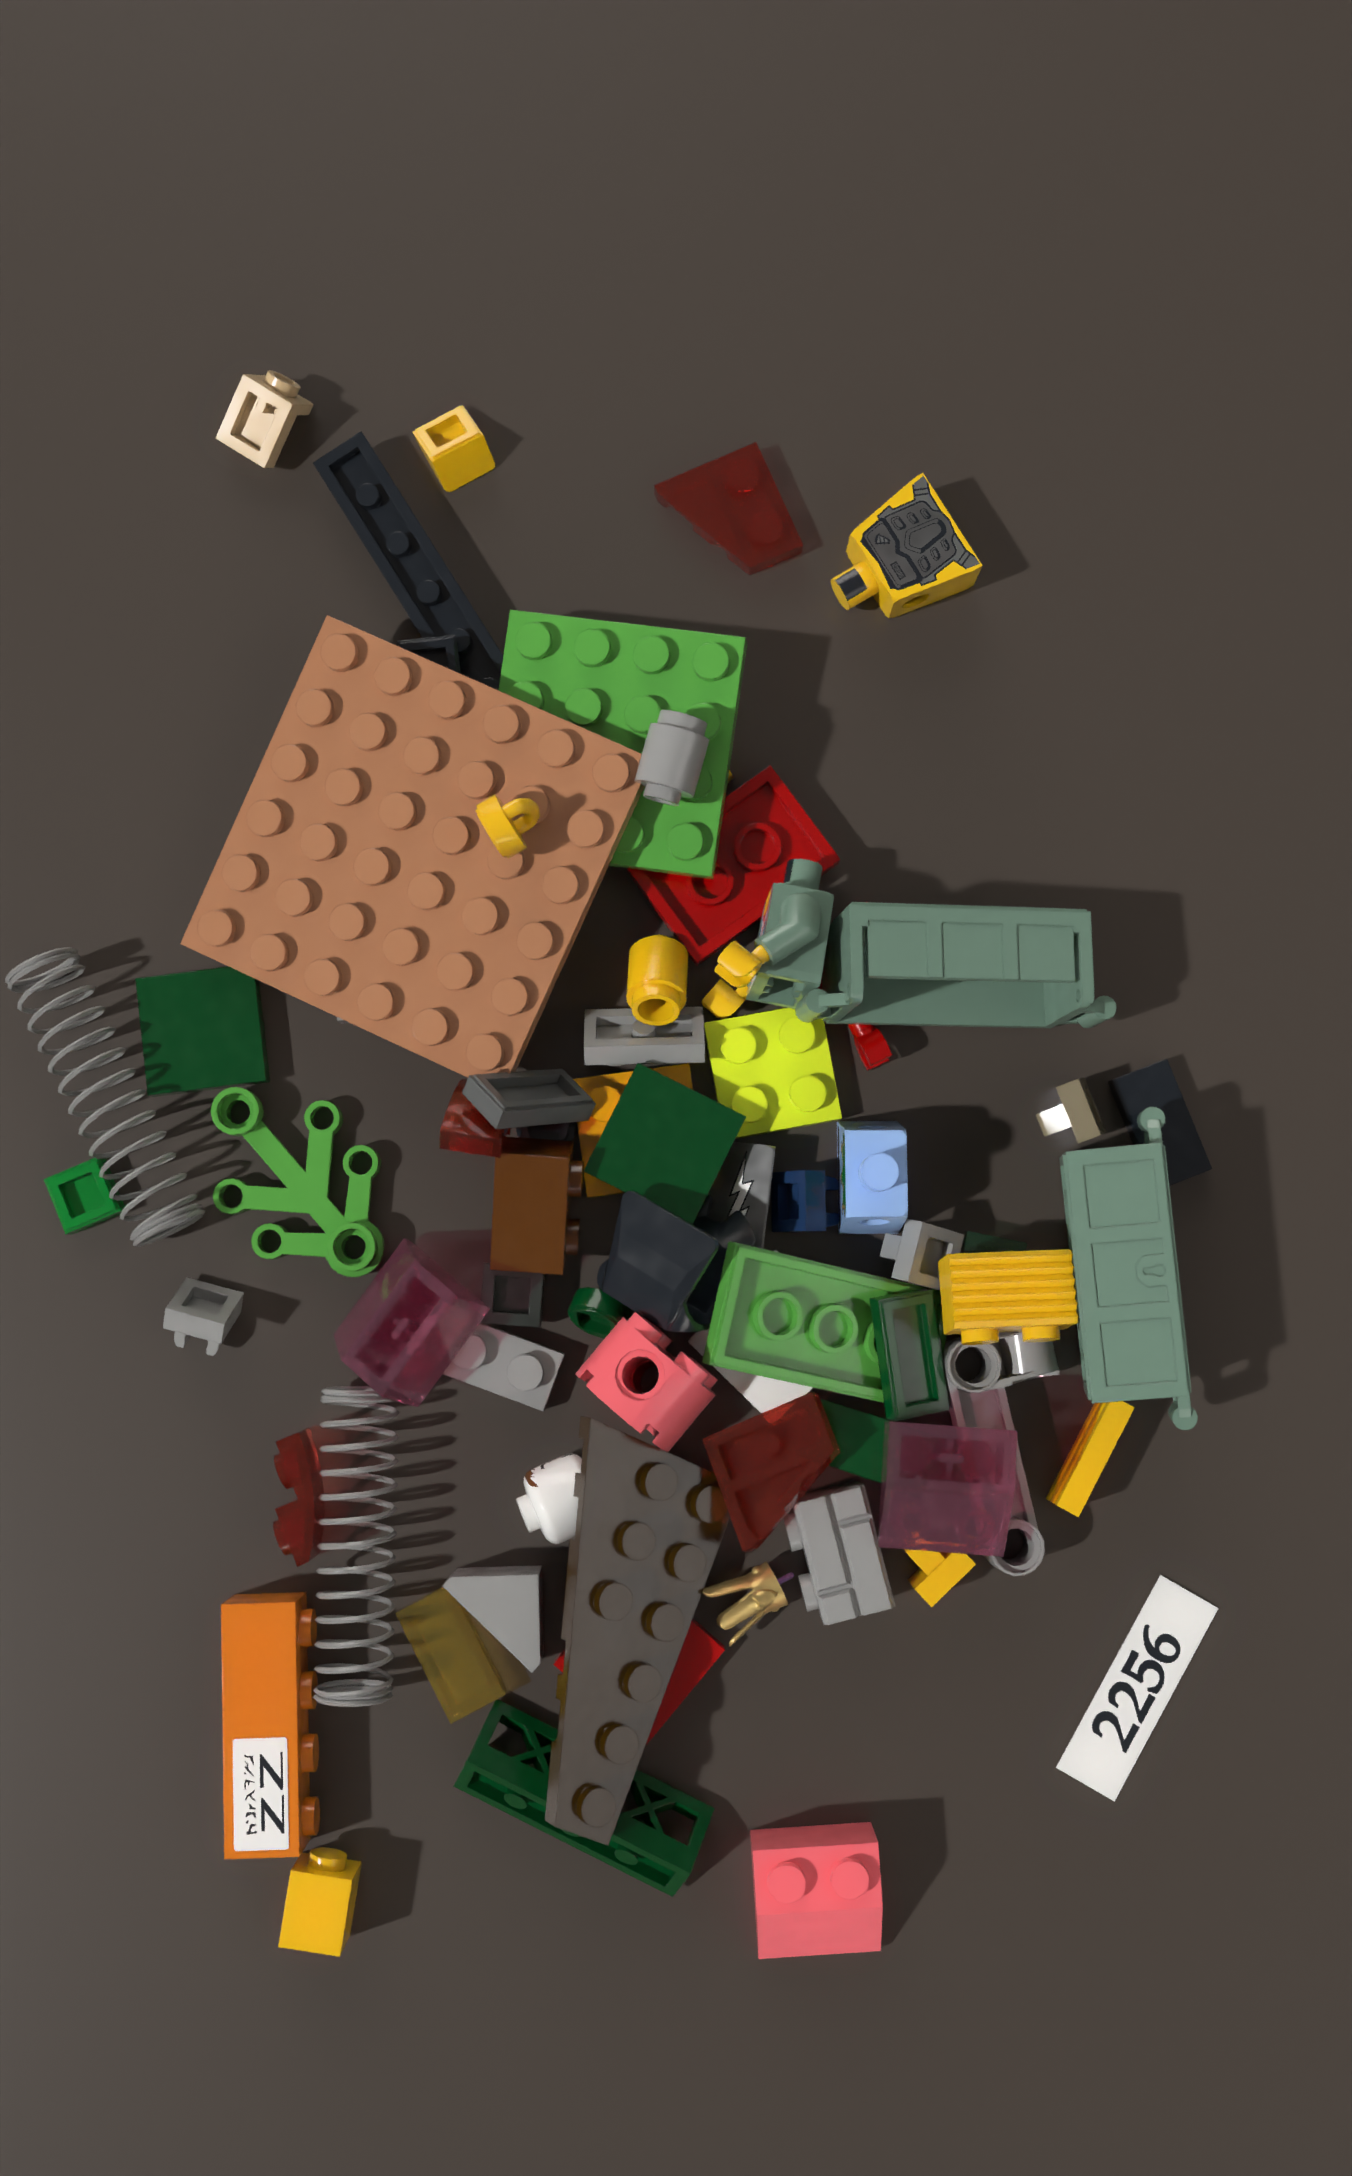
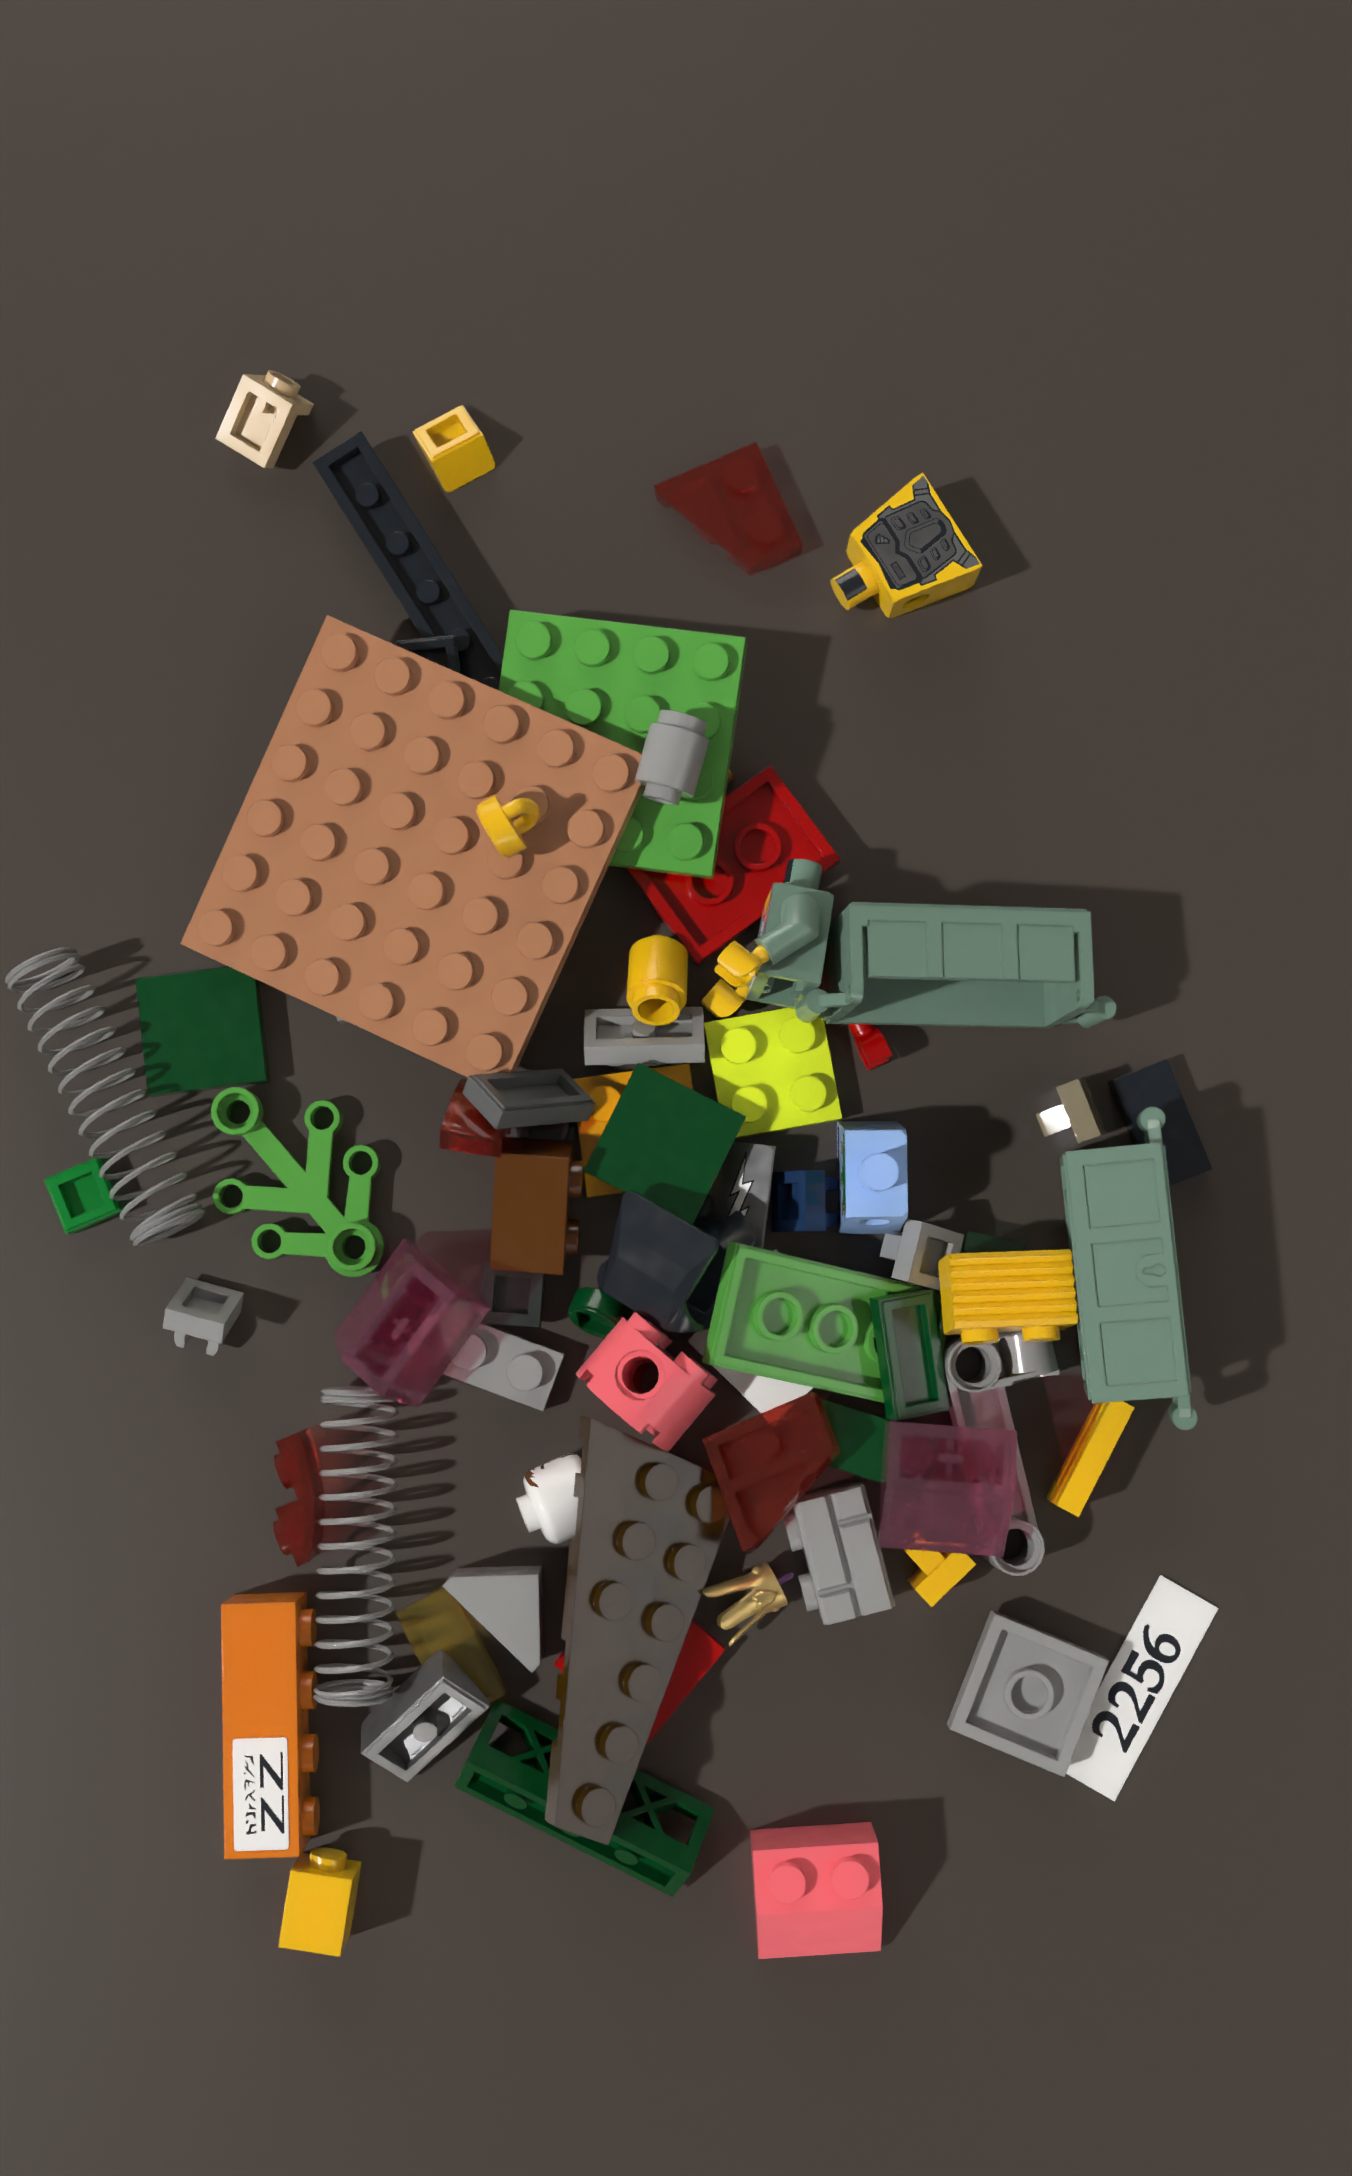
none -> flat silver slope [361,1649,490,1782]
none -> light grey plate [947,1609,1109,1777]

